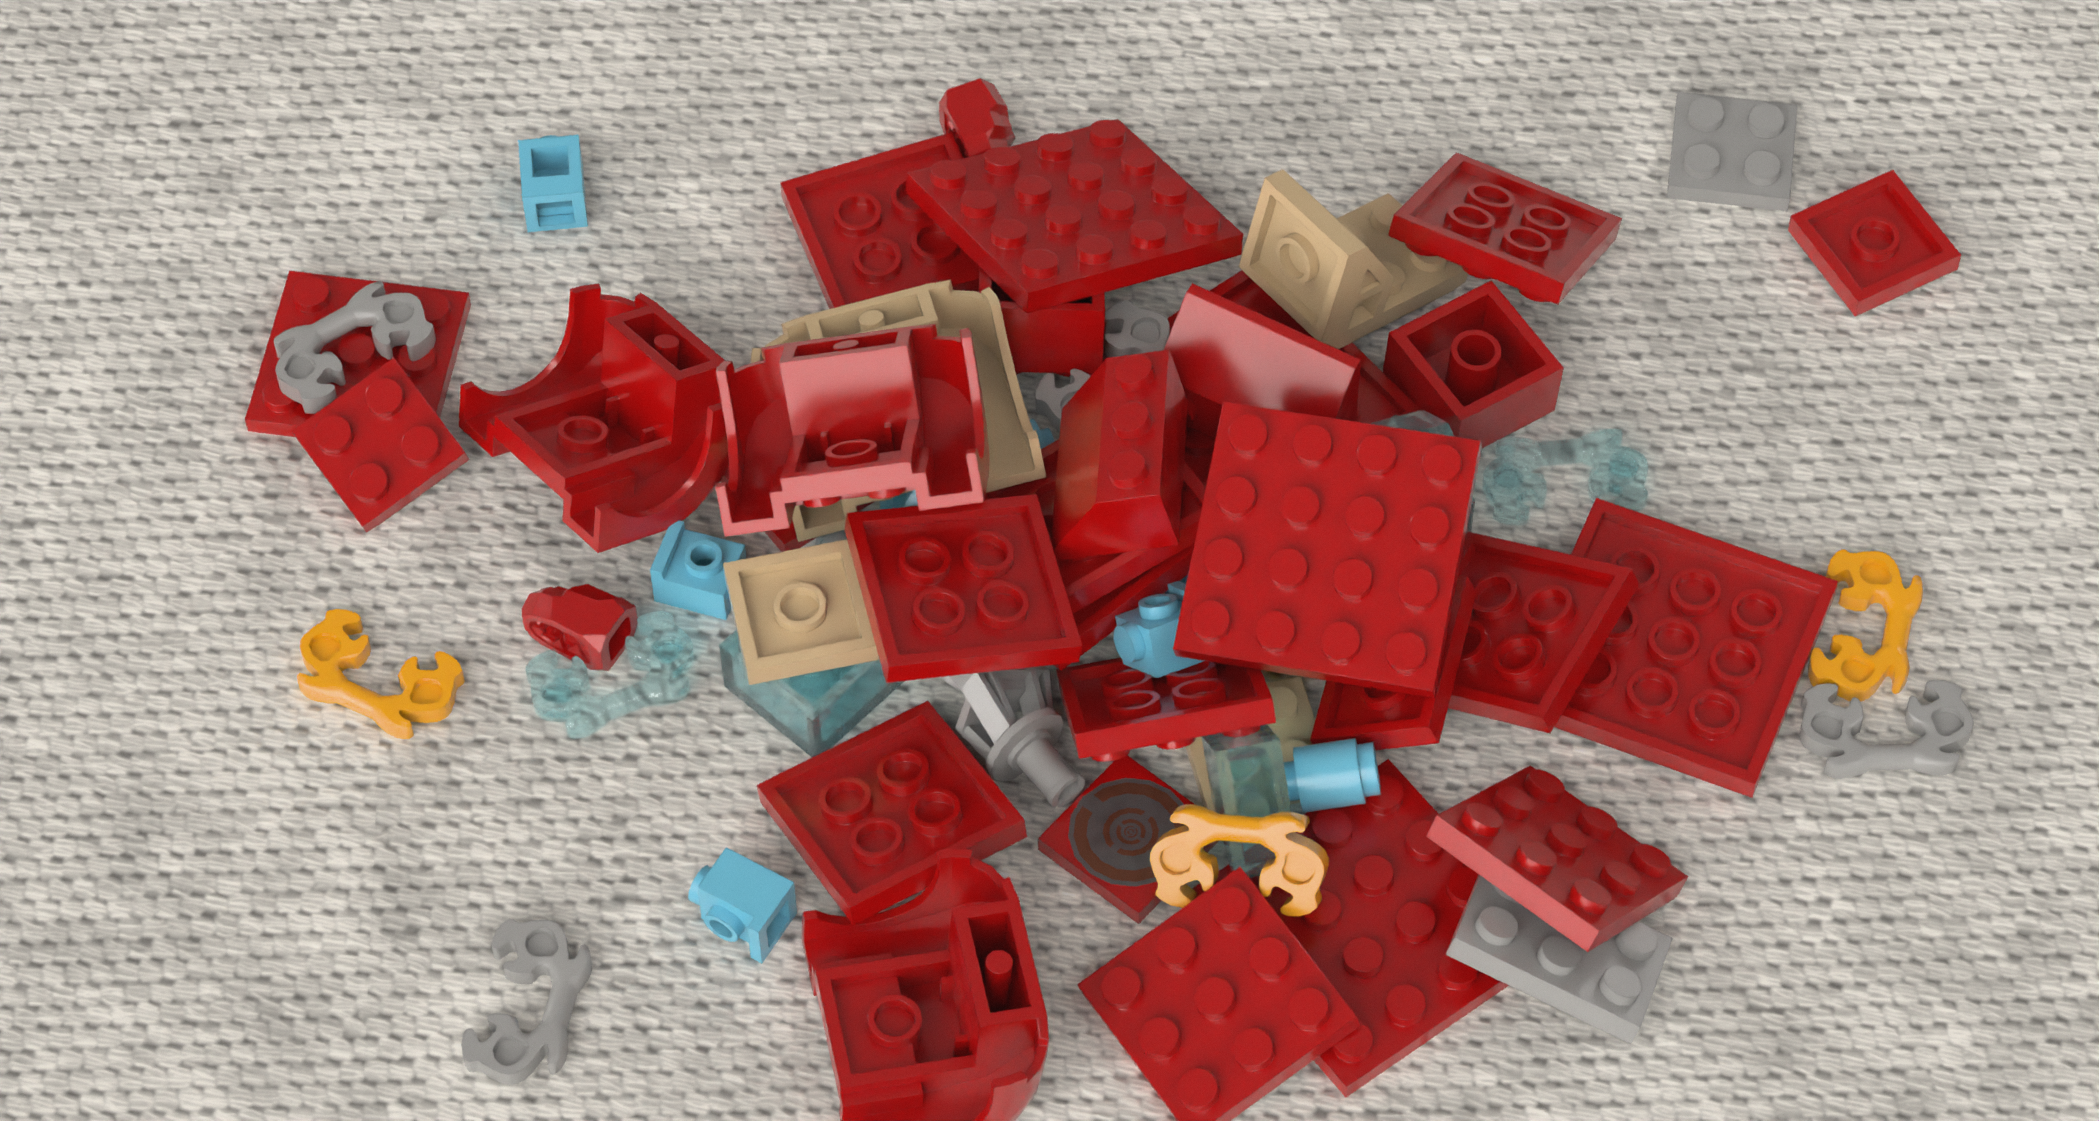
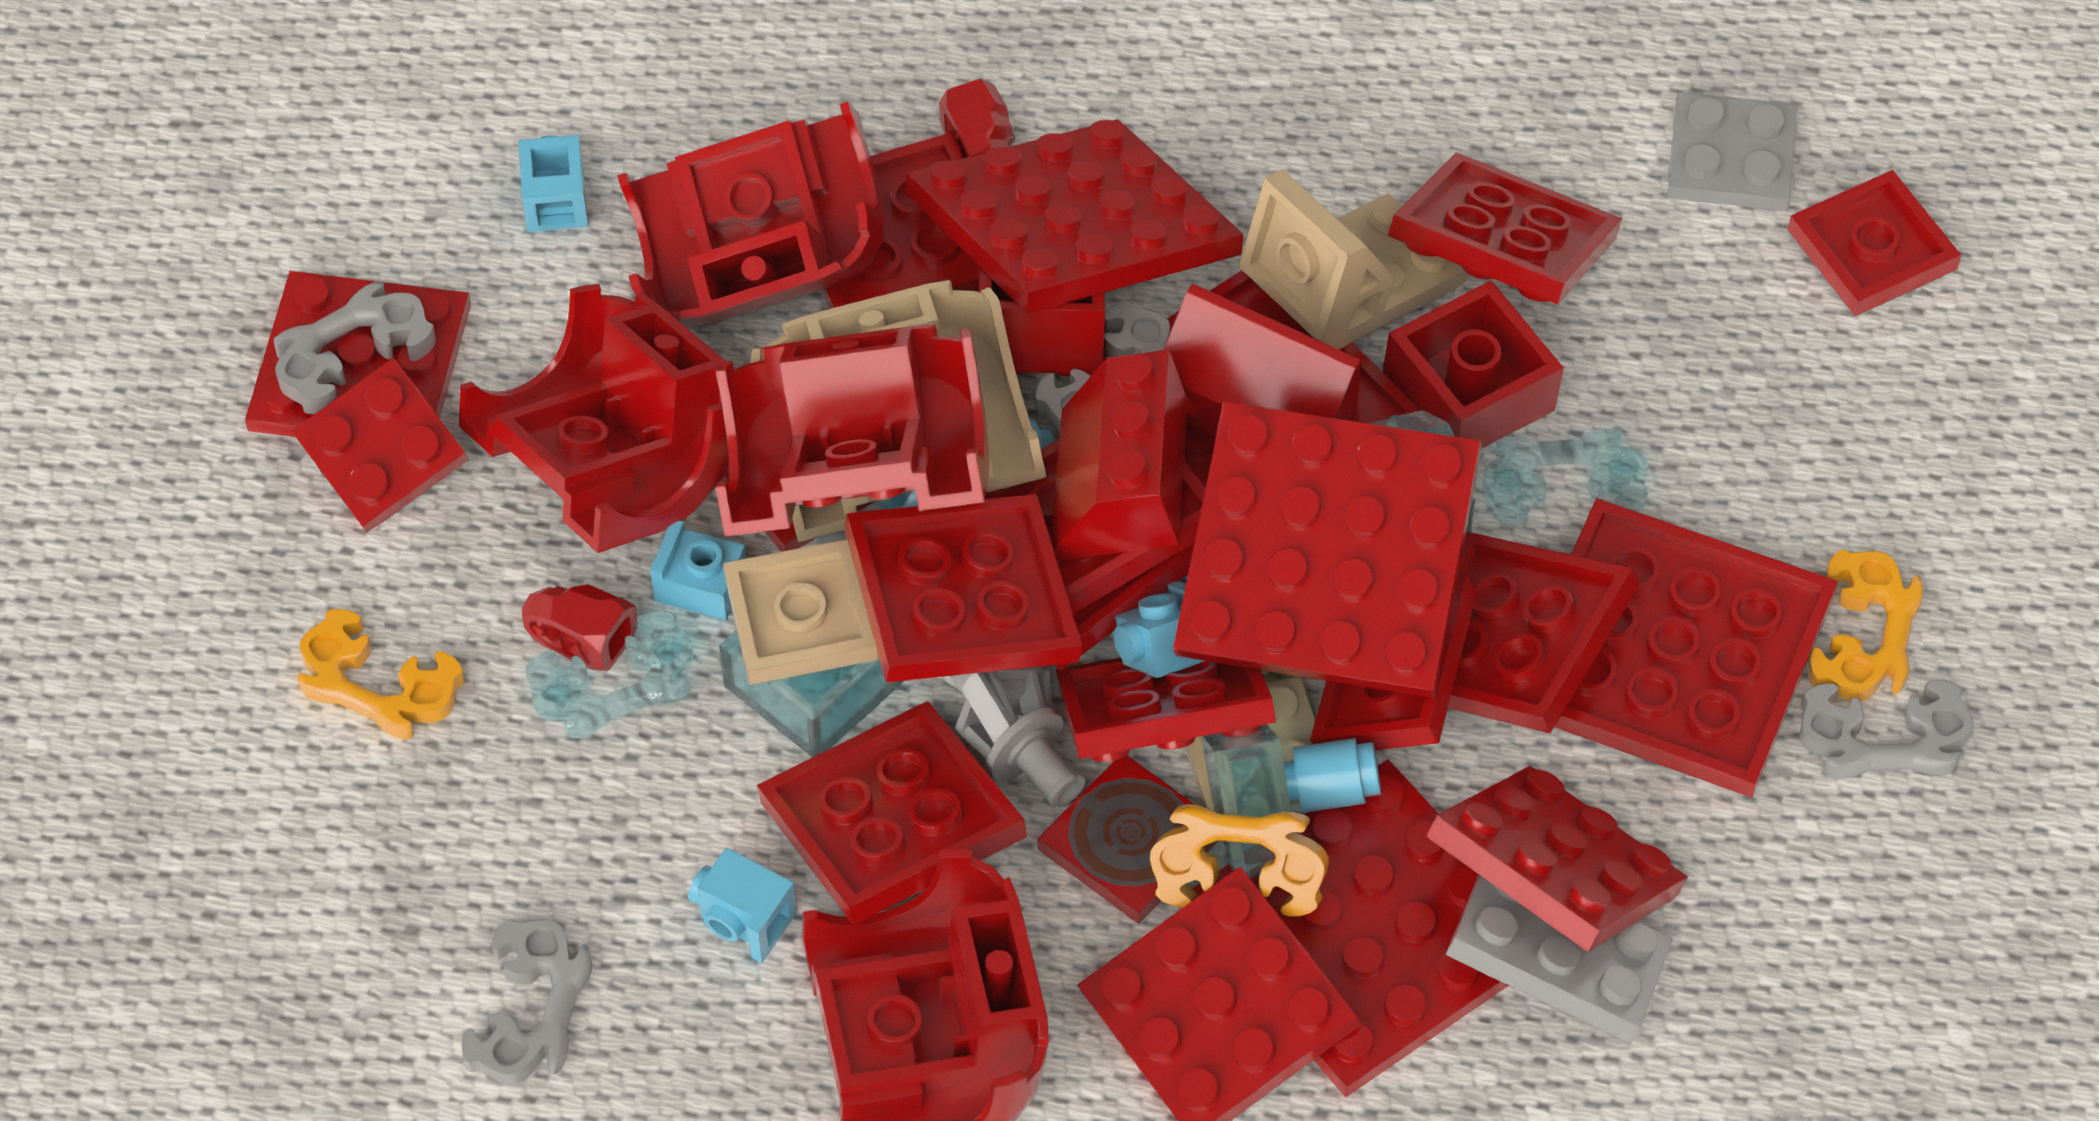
none -> red piece [617,101,885,328]

